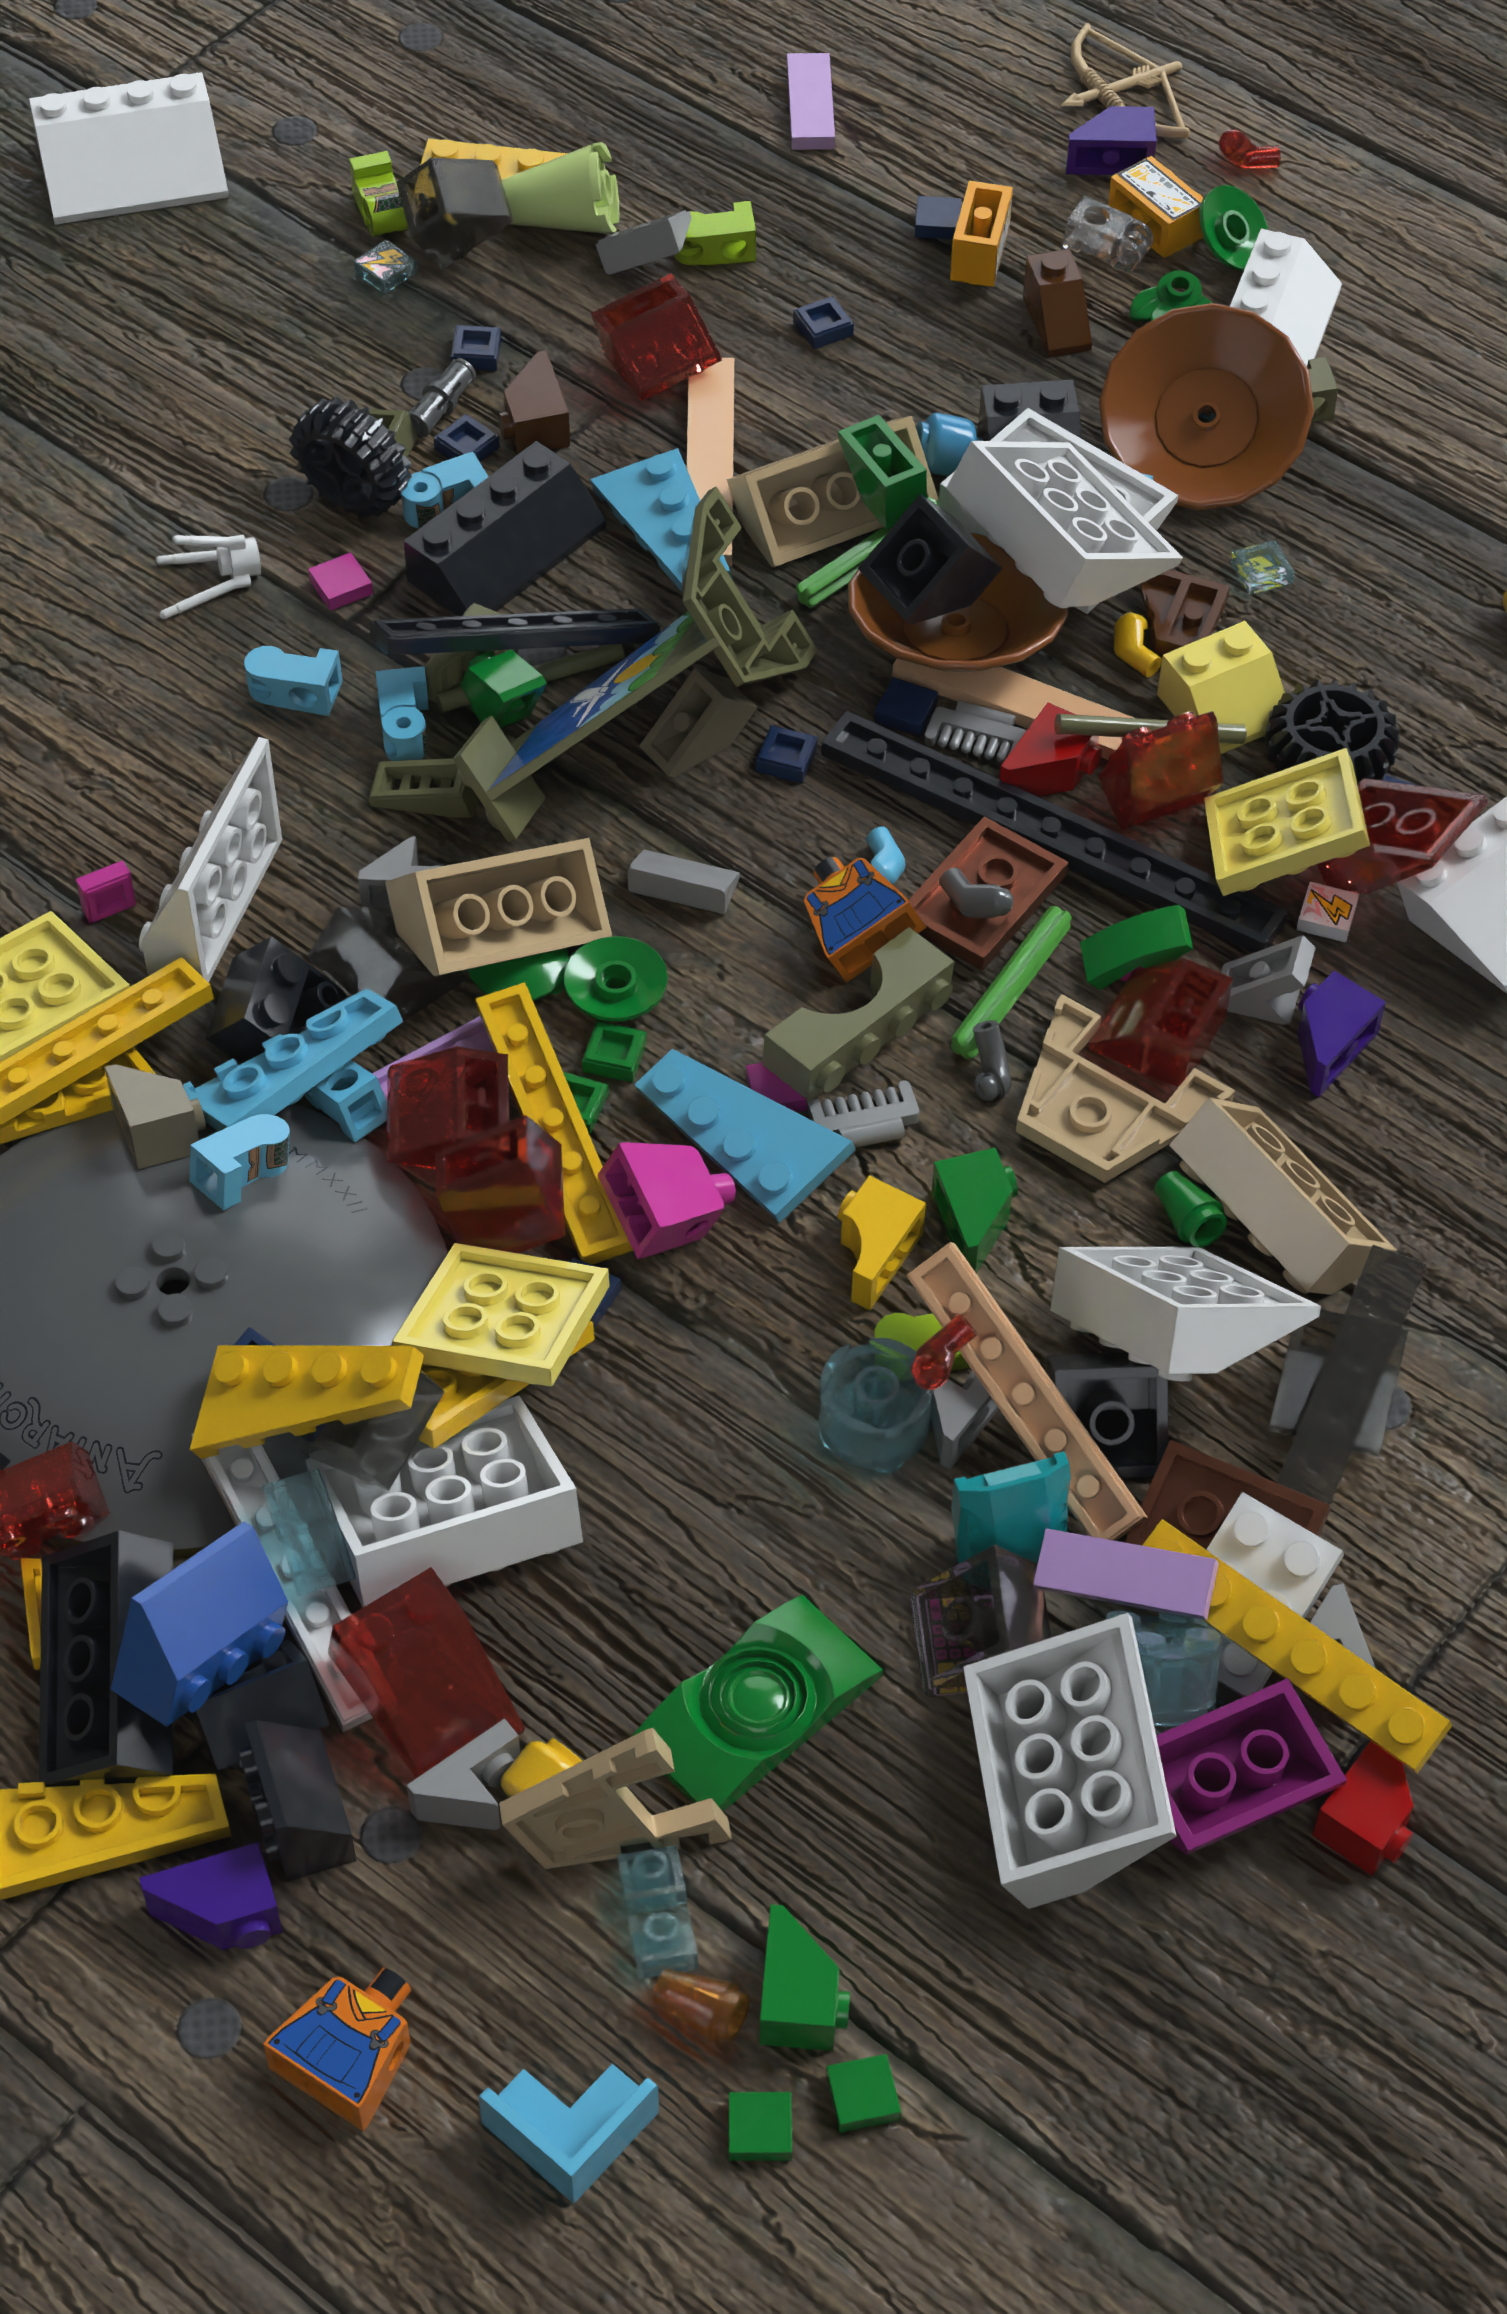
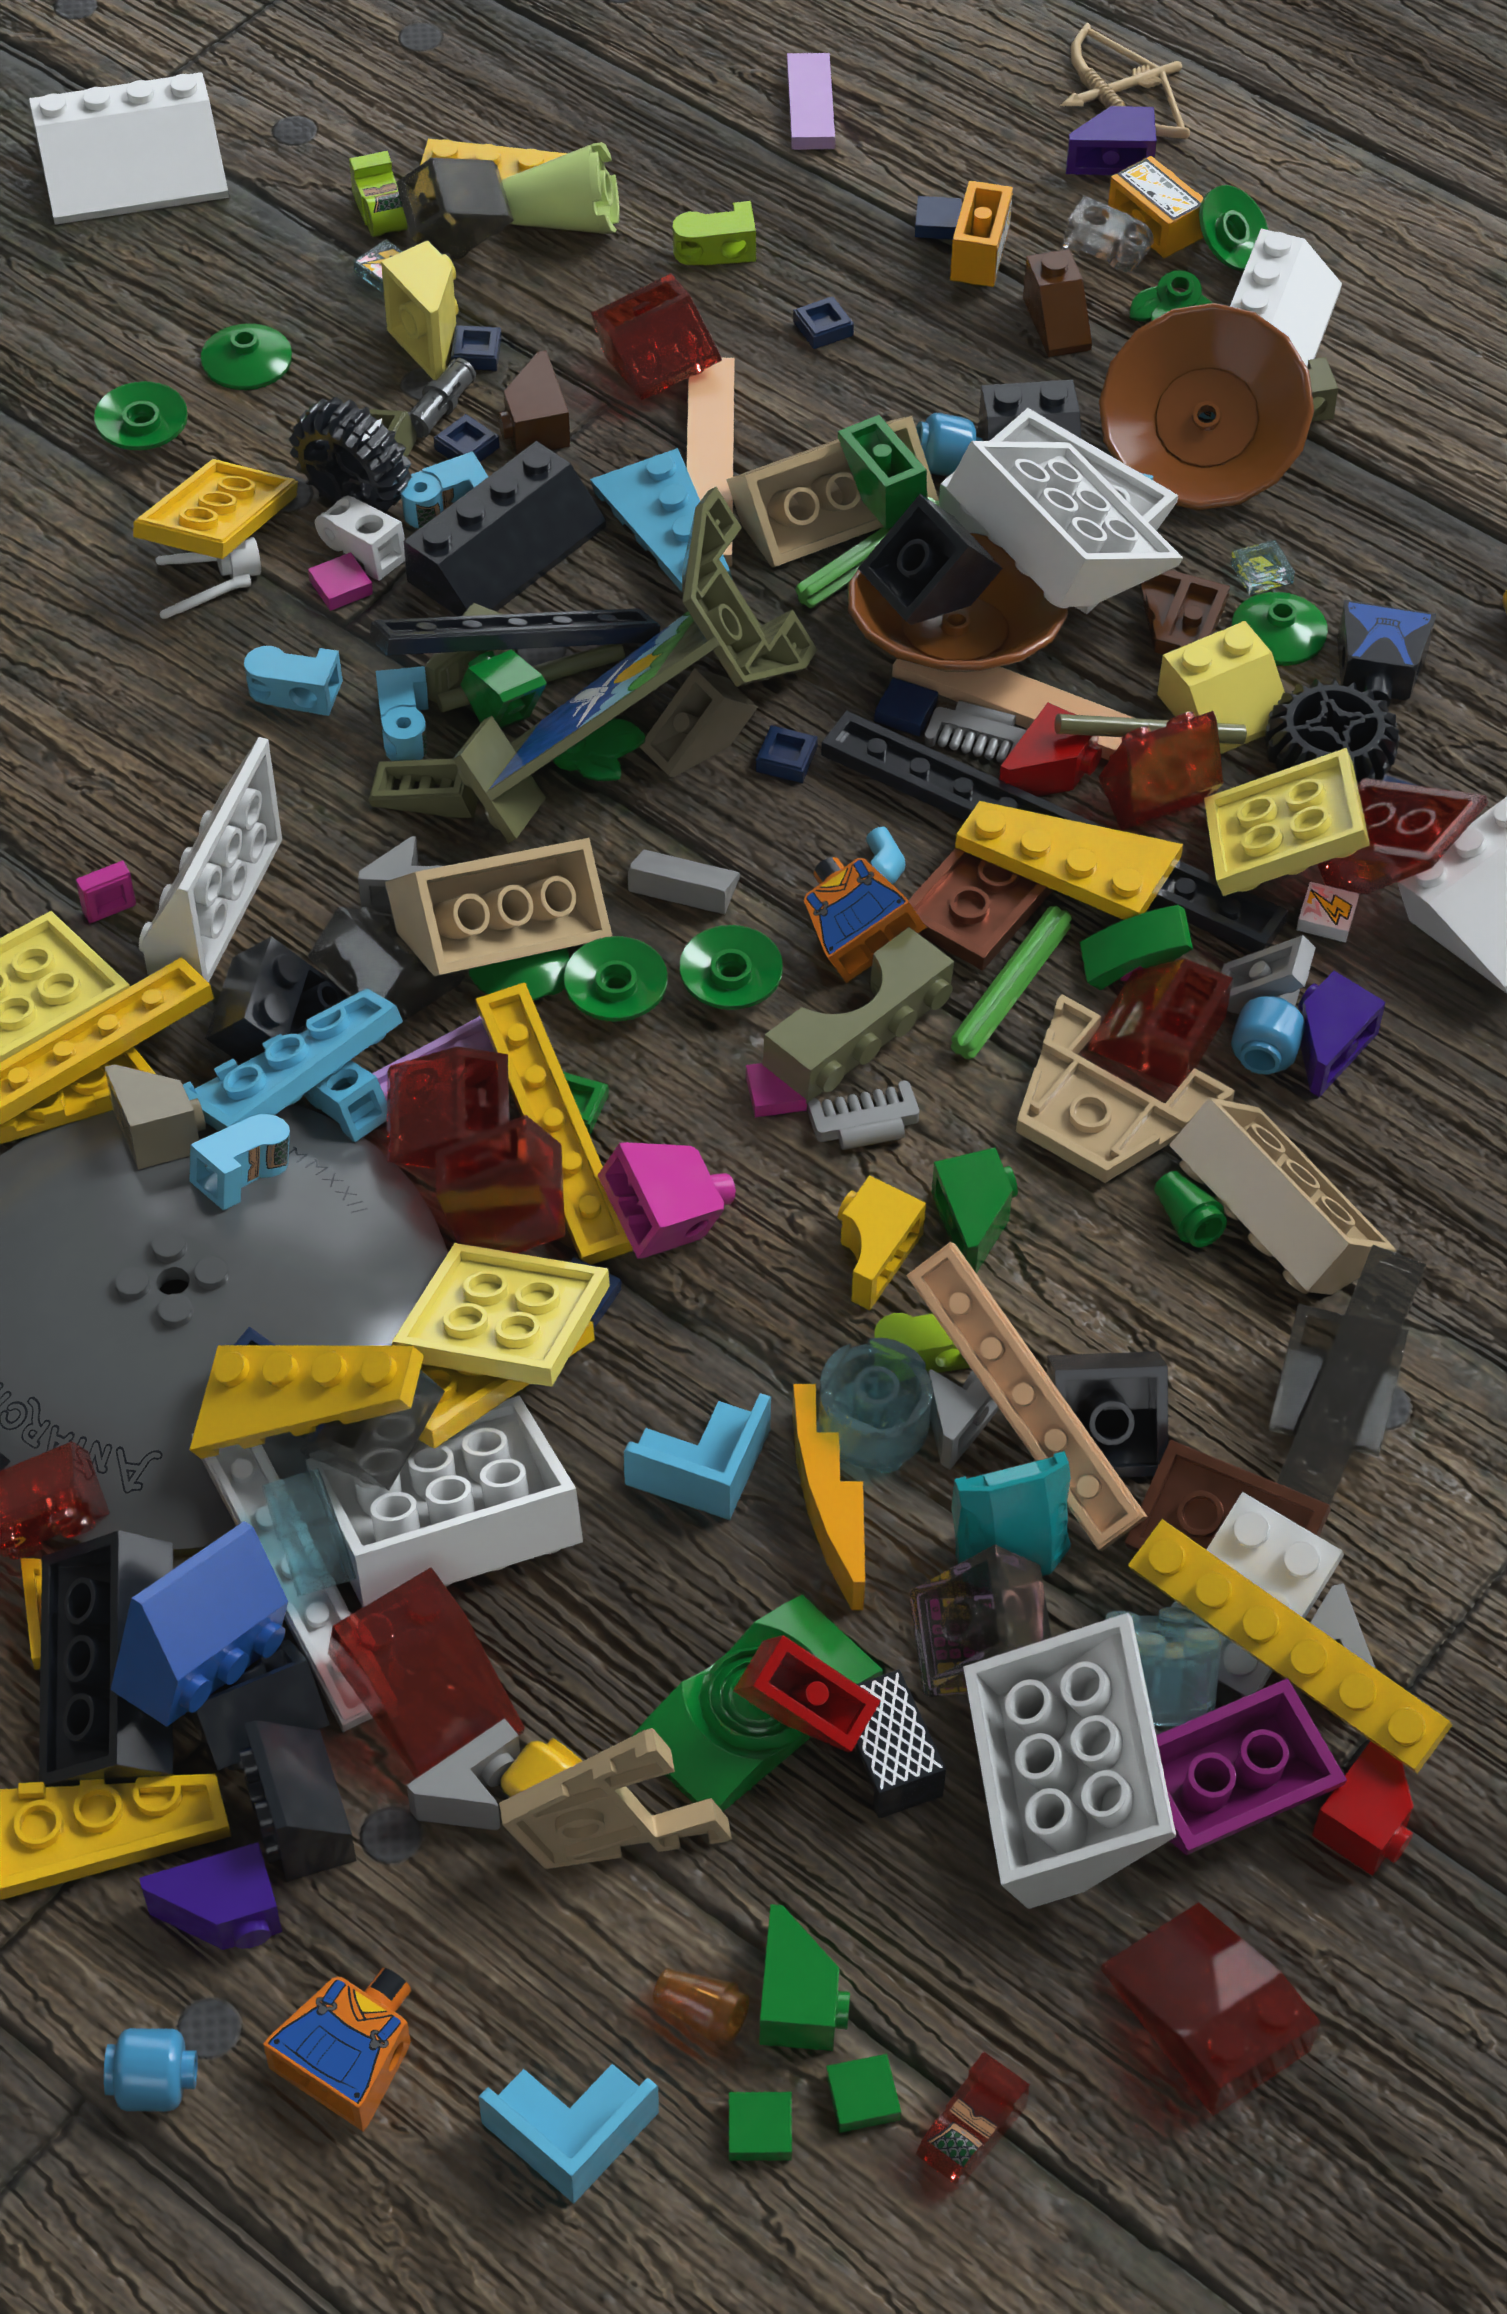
green tile [582,1021,647,1083] -> none
light grey slope [595,210,691,275] -> none
clear light blue slope [617,1845,699,1979] -> none
medium azure wing [634,1049,856,1223] -> none
clear red arm [911,1313,978,1390] -> none
dark grey arm [939,867,1014,918] -> none
dark grey arm [973,1020,1012,1101] -> none
lavender tile [1033,1529,1219,1620] -> none
white slope [1050,1247,1321,1381] -> none
yellow arm [1114,612,1162,678] -> none
clear red arm [1219,129,1281,169] -> none
none -> green dish [94,381,188,450]
none -> dark azure head [104,2028,198,2111]
none -> yellow tile [133,459,298,560]
none -> green dish [201,323,292,390]
none -> white leg [315,496,405,581]
none -> light yellow slope [381,240,459,380]
none -> green plate [553,717,645,781]
none -> medium azure panel [624,1393,771,1520]
none -> green dish [680,925,783,1010]
none -> red slope [733,1635,881,1752]
none -> light orange slope [792,1384,865,1610]
none -> black panel [855,1669,946,1818]
none -> clear red leg [916,2051,1030,2186]
none -> yellow wing [955,801,1183,920]
none -> clear red slope [1101,1902,1321,2116]
none -> green dish [1231,592,1328,666]
none -> dark azure head [1231,996,1306,1075]
none -> black torso [1337,600,1436,707]

